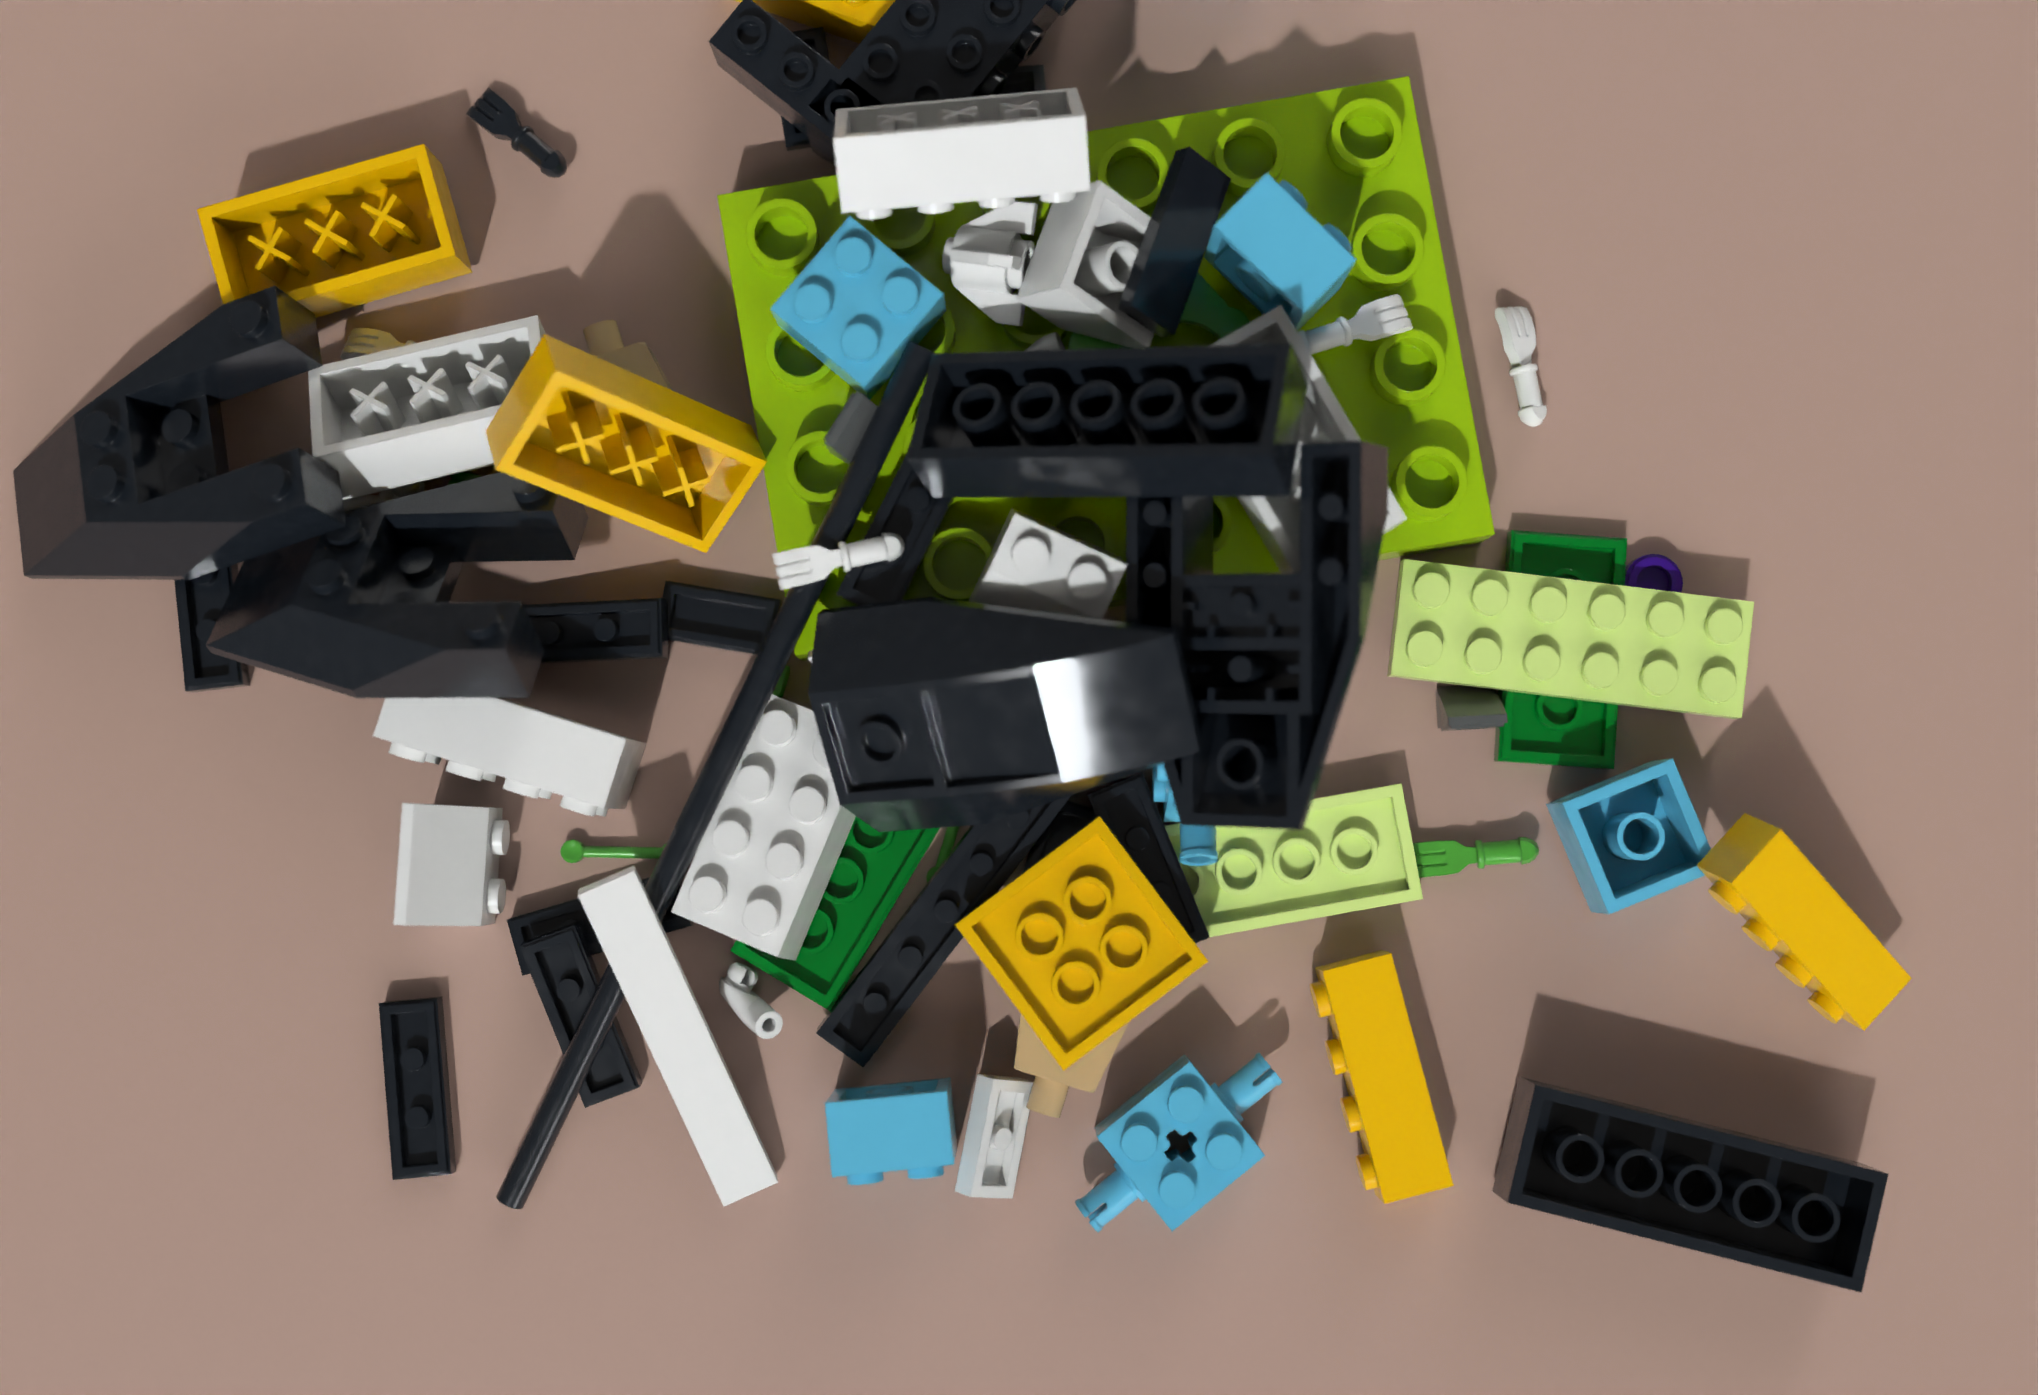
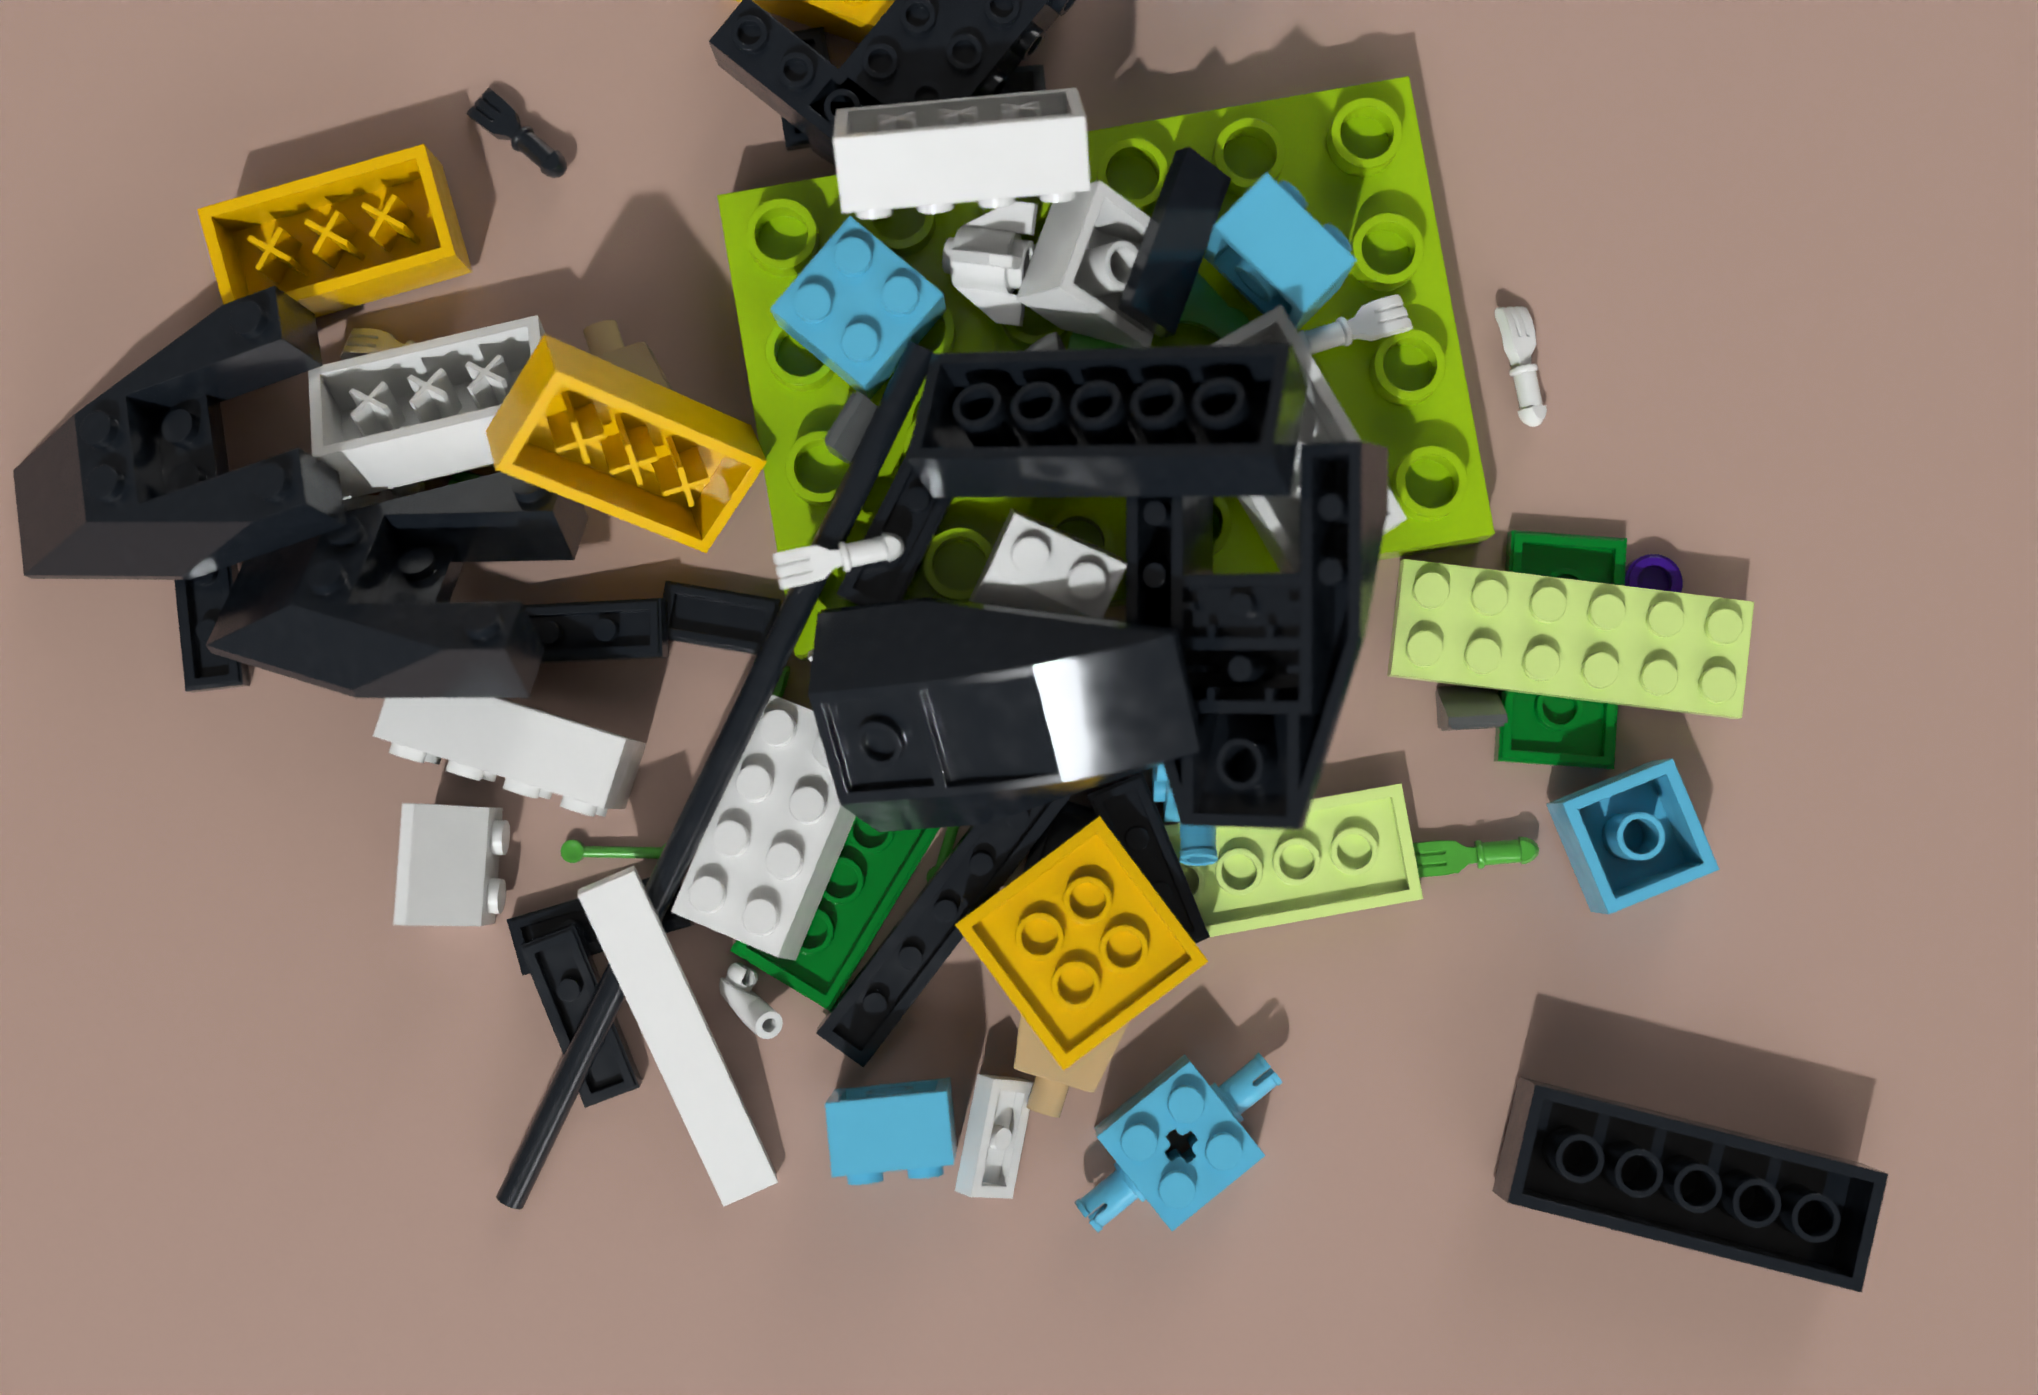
black tile [379,996,456,1180] -> none
yellow brick [1310,950,1454,1204] -> none
yellow brick [1696,813,1912,1031] -> none

